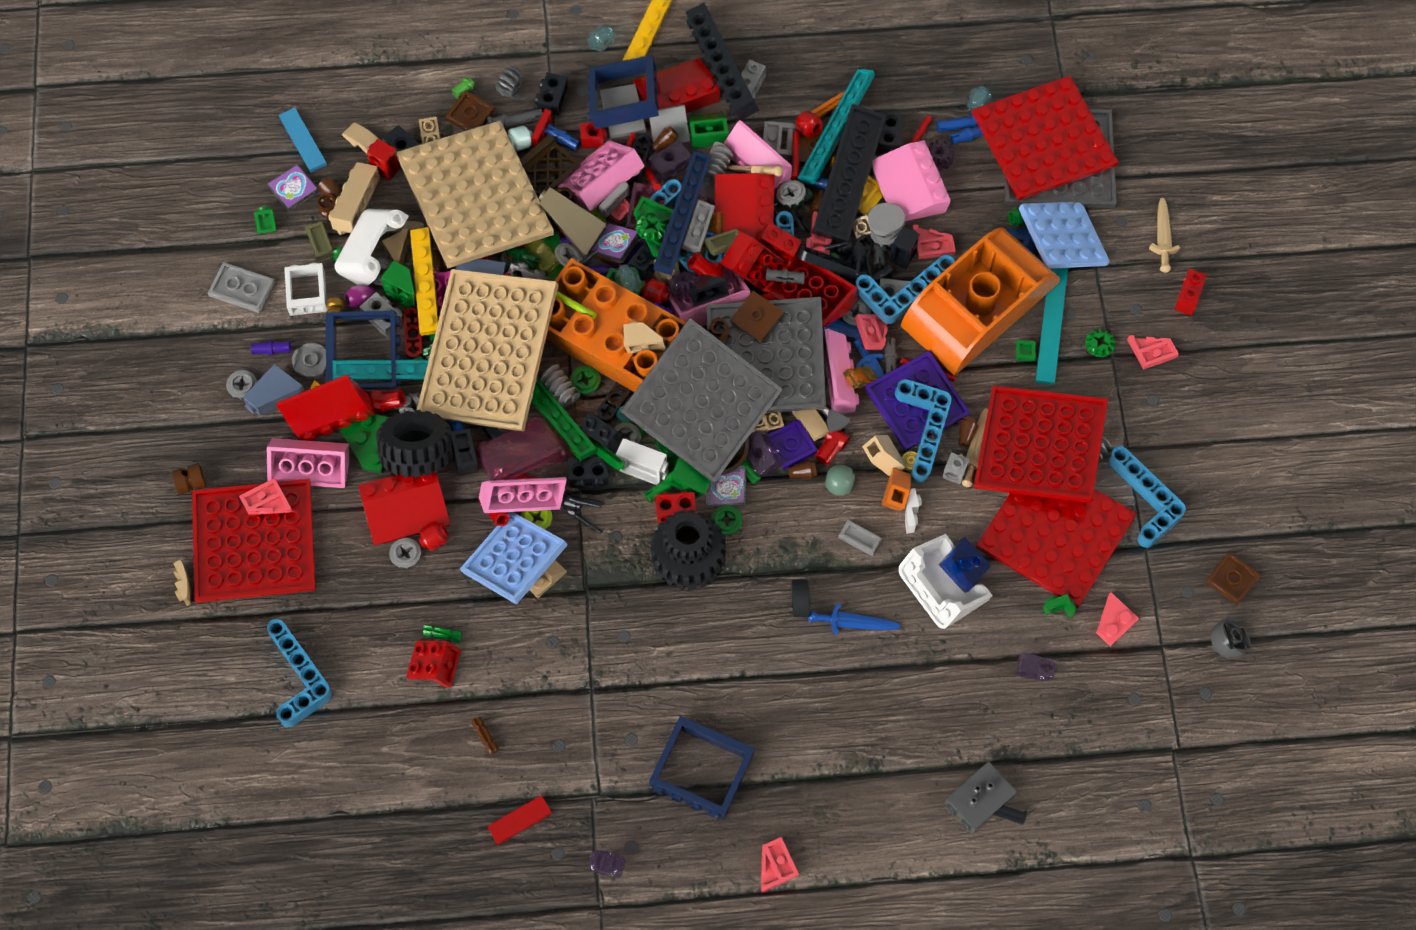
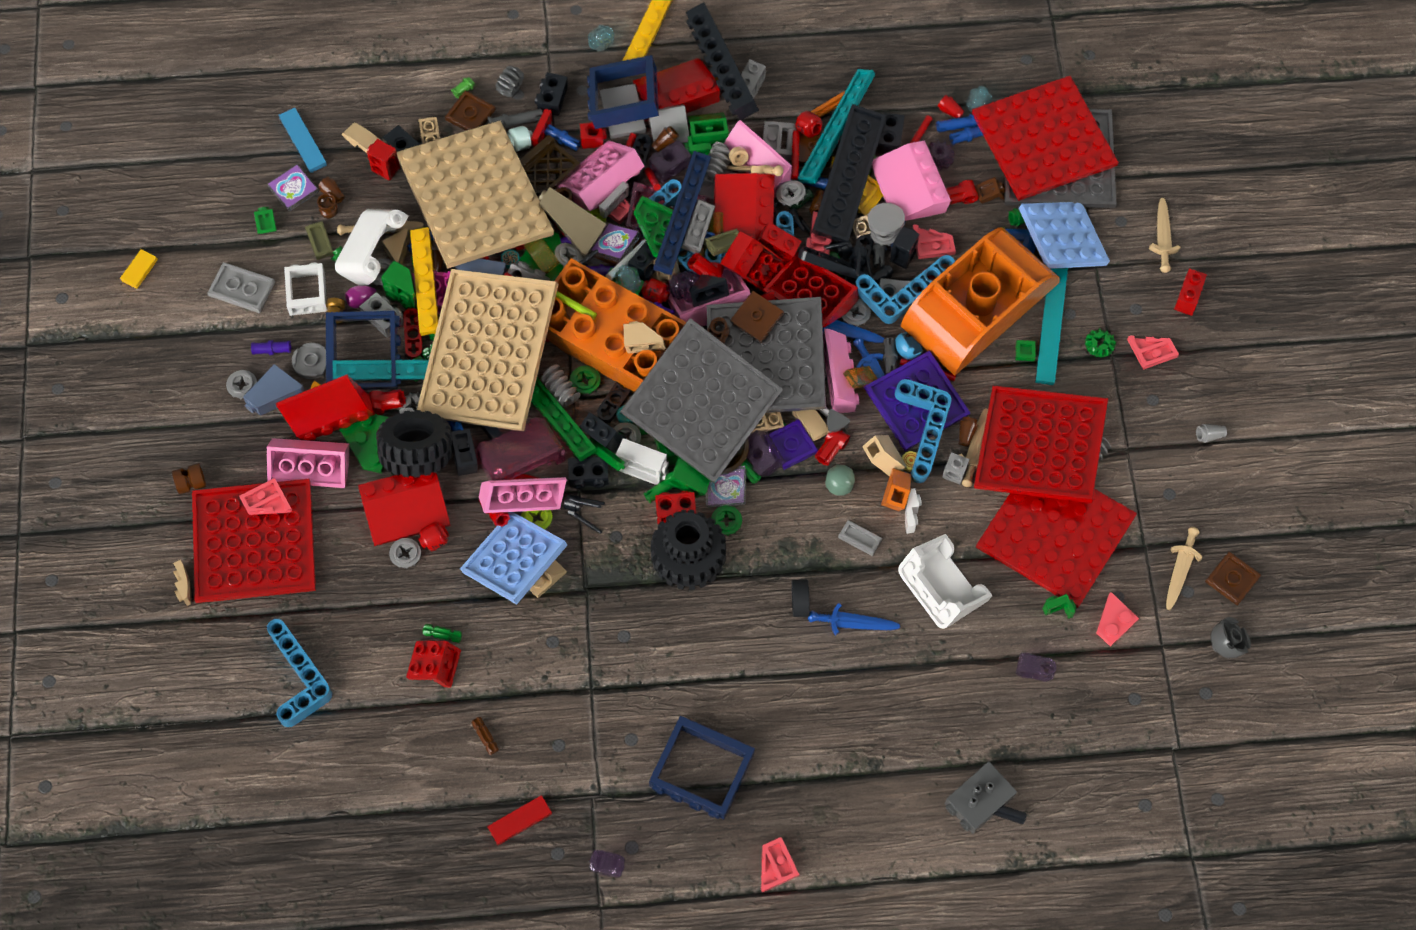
tan brick [329,162,380,233] -> none
dark green pin [505,247,541,268] -> none
green gear [636,214,666,241] -> none
dark grey pin [766,268,805,284] -> none
reddish brown cone [788,460,817,479] -> none
coral wing [855,314,890,350] -> none
clear blue tile [938,537,991,593] -> none
dark azure beam [1109,446,1186,548] -> none
none -> yellow tile [120,249,158,289]
none -> white bar [606,239,646,280]
none -> green bracket [685,136,711,160]
none -> tan tile [729,146,748,166]
none -> dark azure hair [895,332,923,360]
none -> red cone [937,95,965,118]
none -> red piece [946,180,979,205]
none -> reddish brown bracket [975,177,1005,204]
none -> tan sword [1166,527,1202,610]
none -> light grey cone [1196,424,1227,443]

